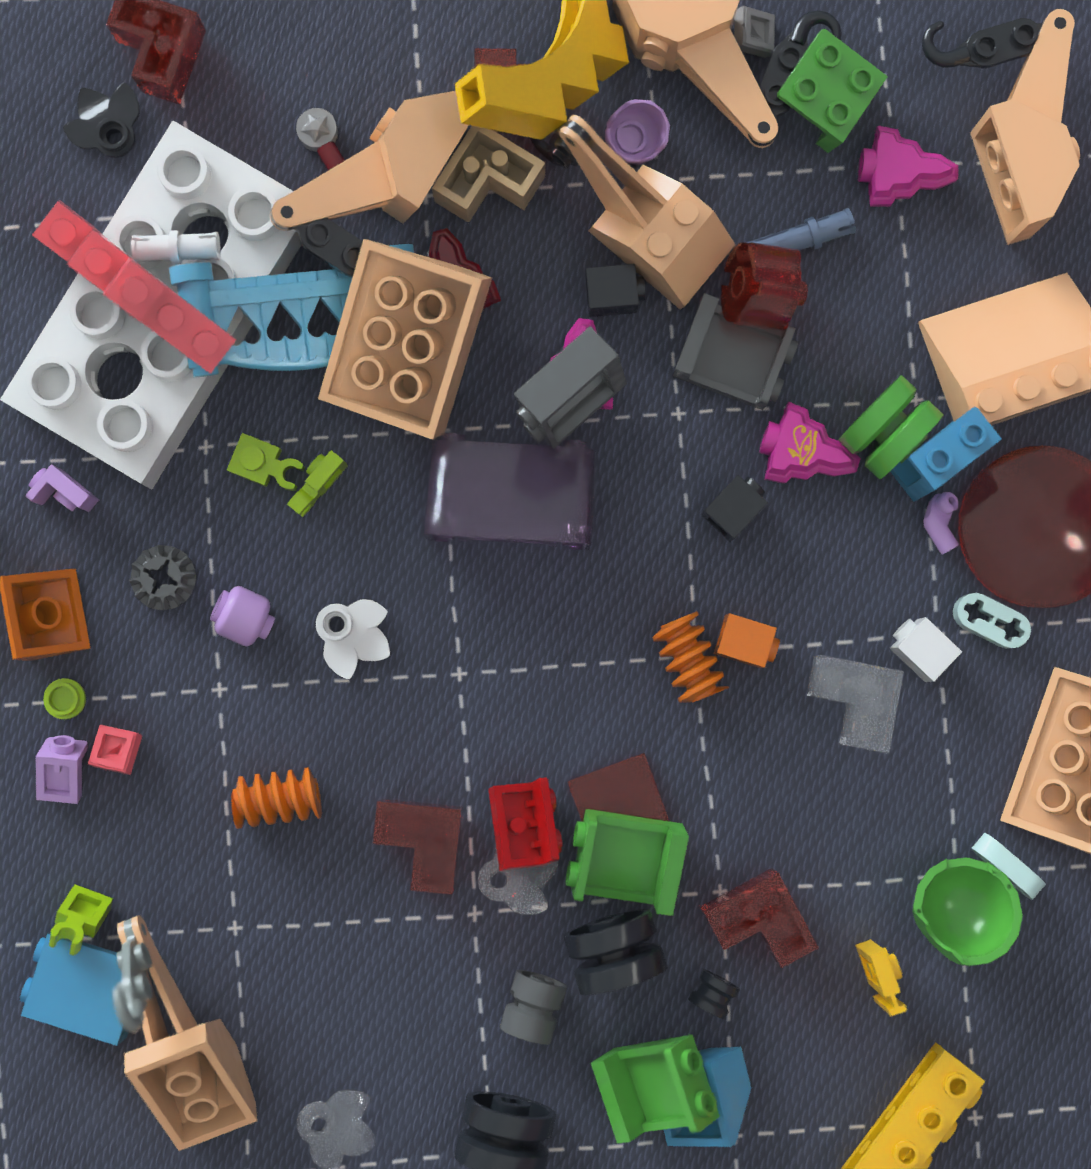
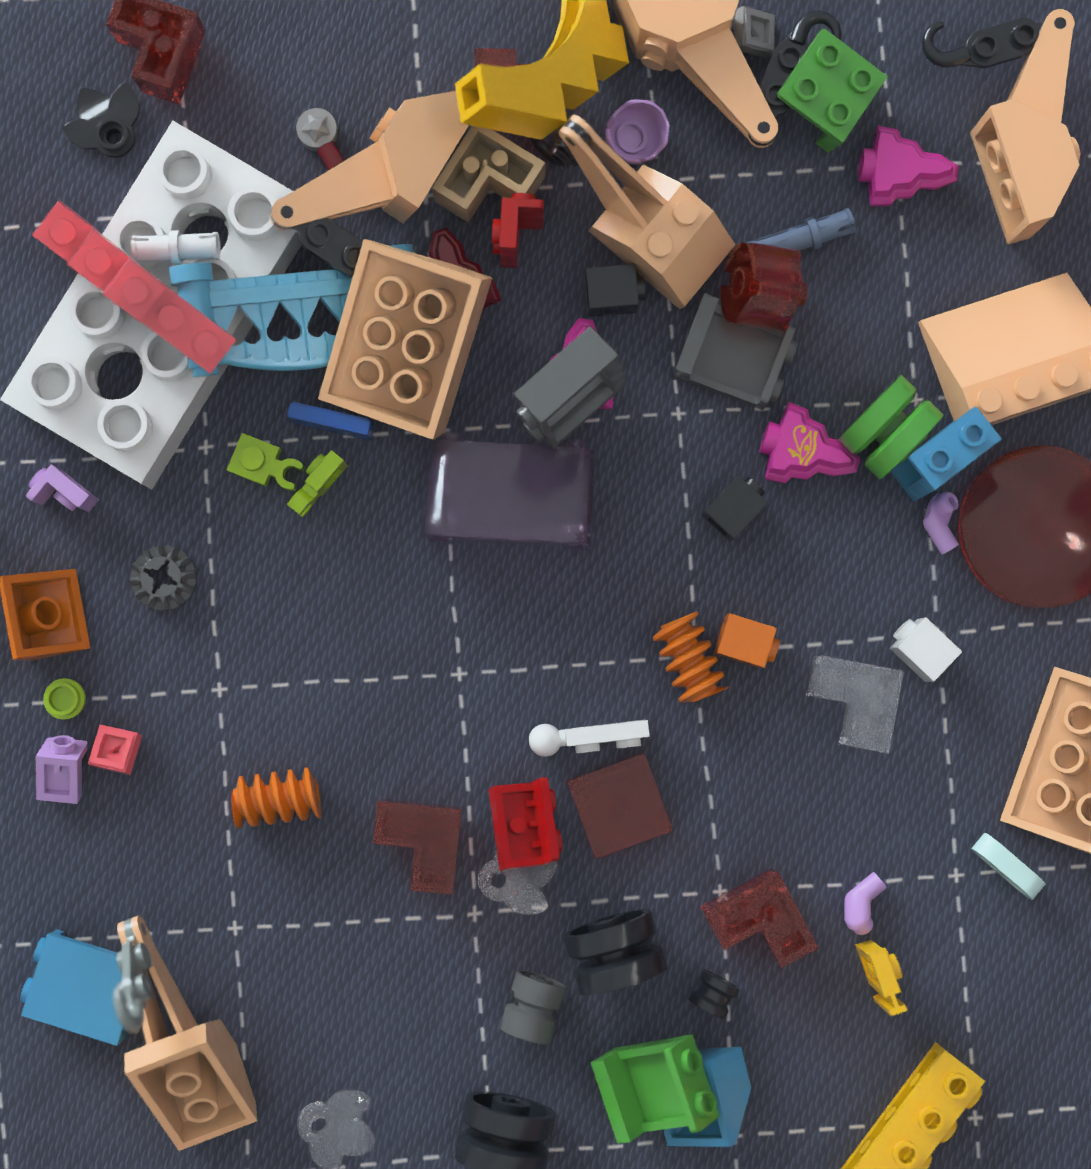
lime plate [49,884,113,956] -> none
lavender head [210,586,275,647] -> none
white plate [316,599,390,679] -> none
bright green panel [566,809,689,916] -> none
bright green cylinder [912,858,1023,966] -> none
light aqua beam [953,593,1031,649] -> none
none -> blue tile [287,402,374,441]
none -> red bracket [492,193,544,268]
none -> white plate [529,720,650,757]
none -> lavender arm [844,872,887,935]

